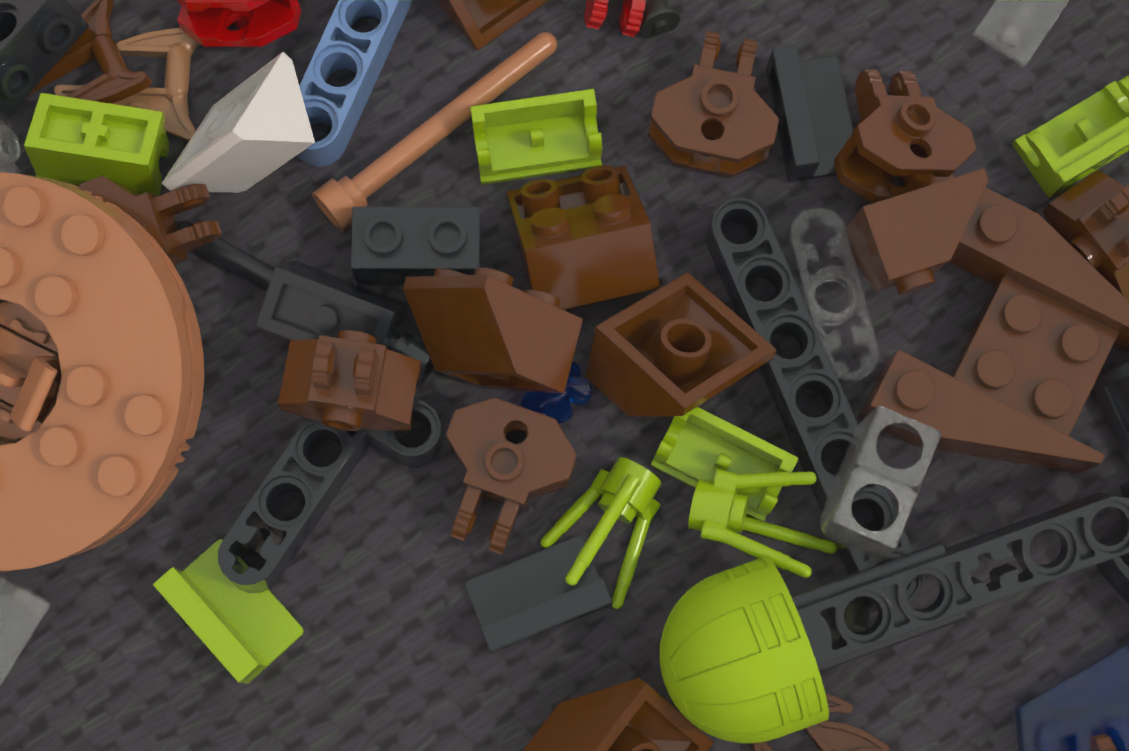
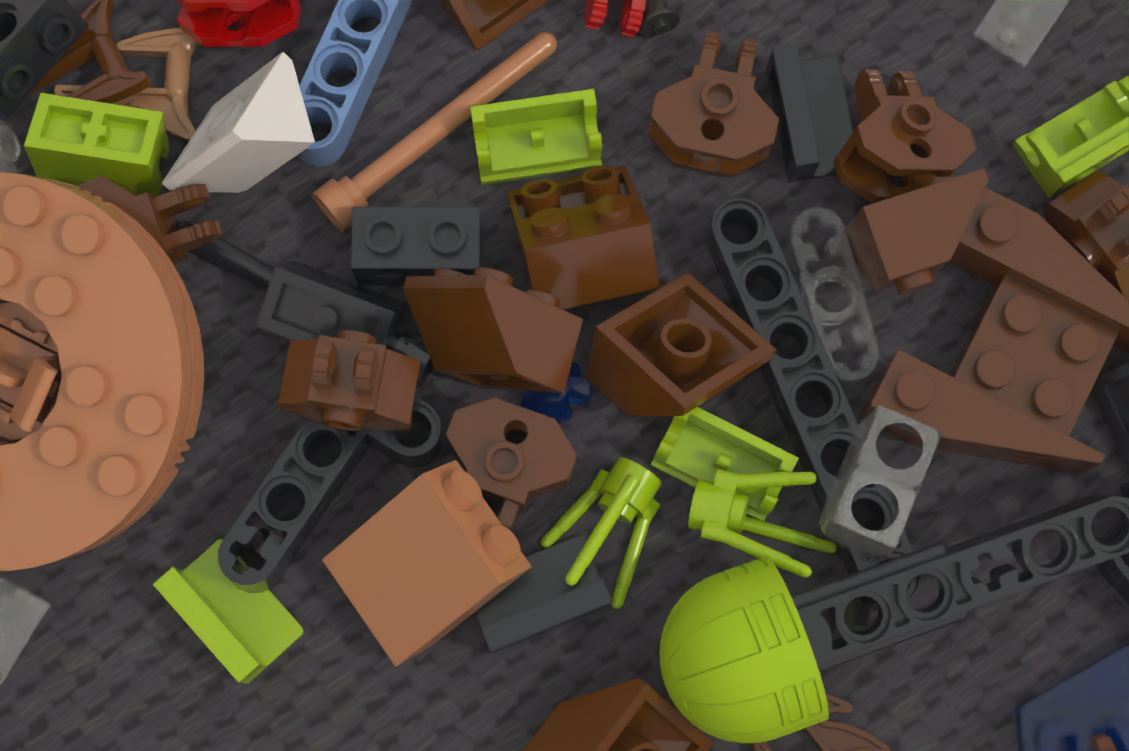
none -> nougat brick [322,460,532,667]

